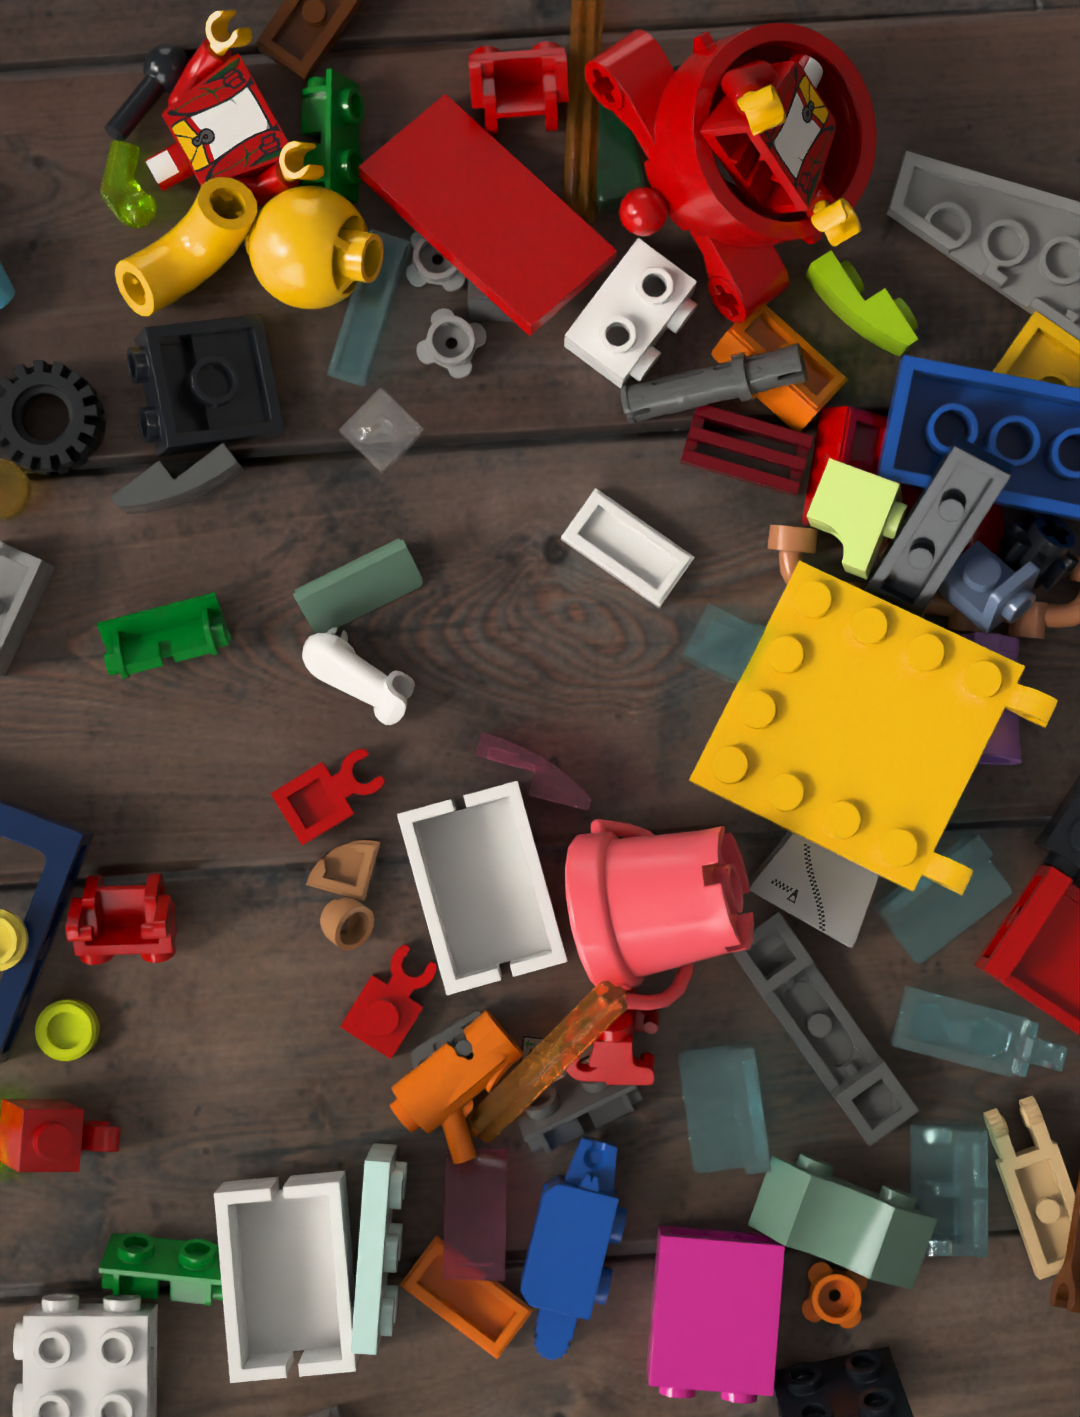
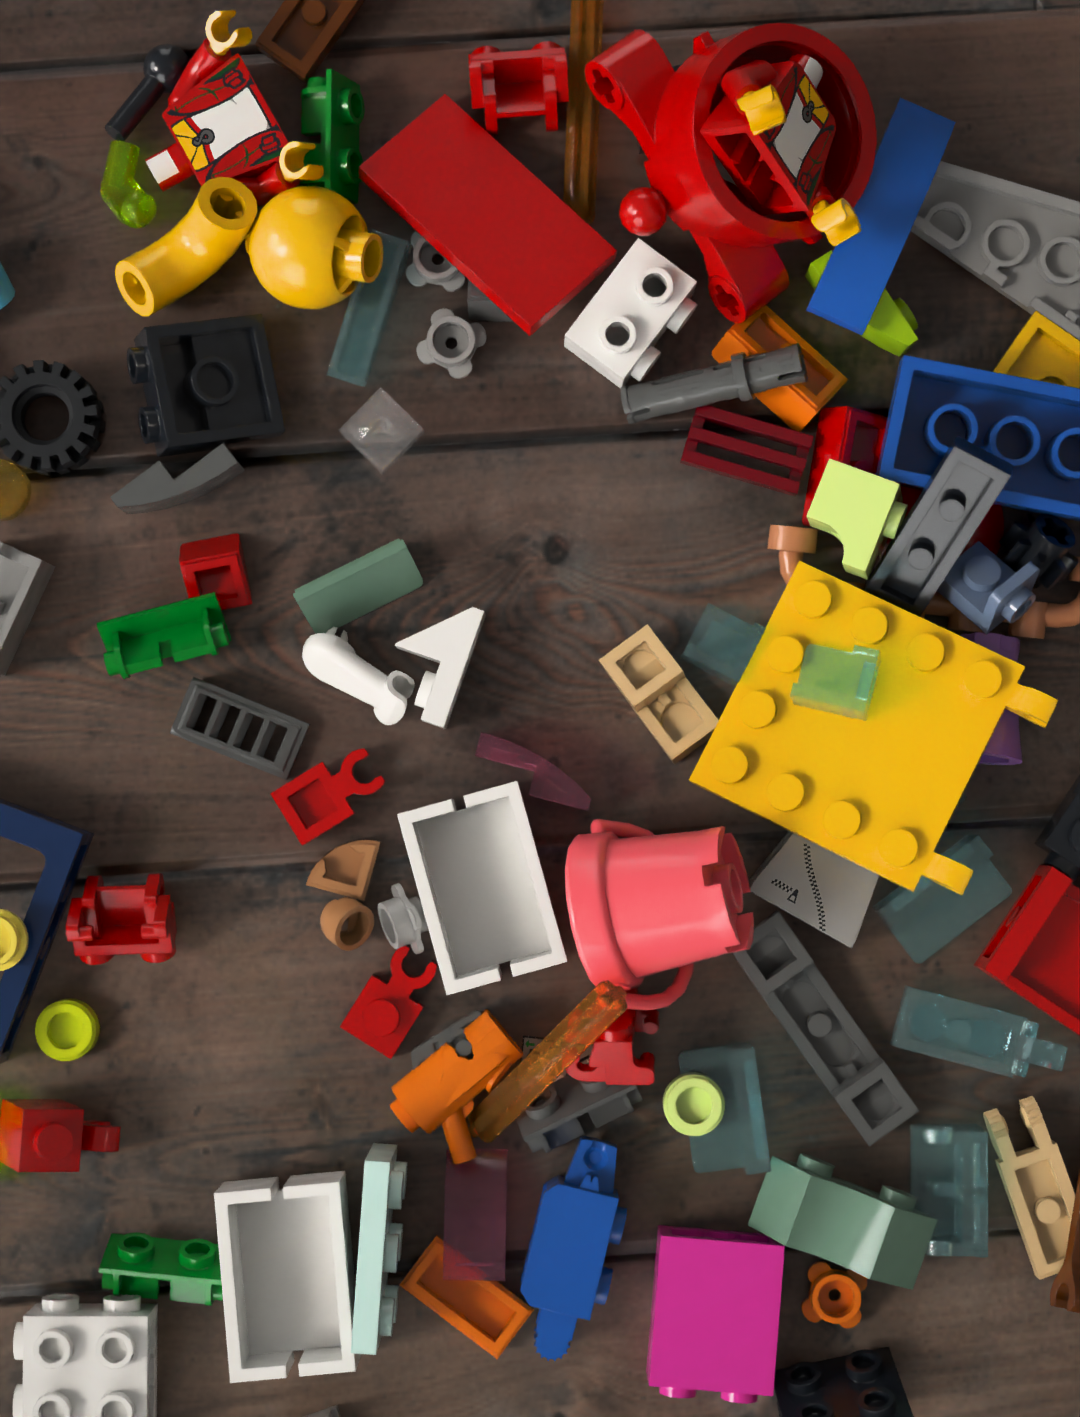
white tile [561,488,695,608] -> none
clear green slope [596,102,645,215] -> none
none -> dark grey slope [170,677,311,780]
none -> red slope [179,533,252,610]
none -> light grey plate [378,883,429,954]
none -> white slope [395,607,486,729]
none -> tan slope [599,624,719,765]
none -> yellowish green tile [663,1072,725,1136]
none -> clear light blue panel [790,644,881,721]
none -> blue slope [806,97,956,335]

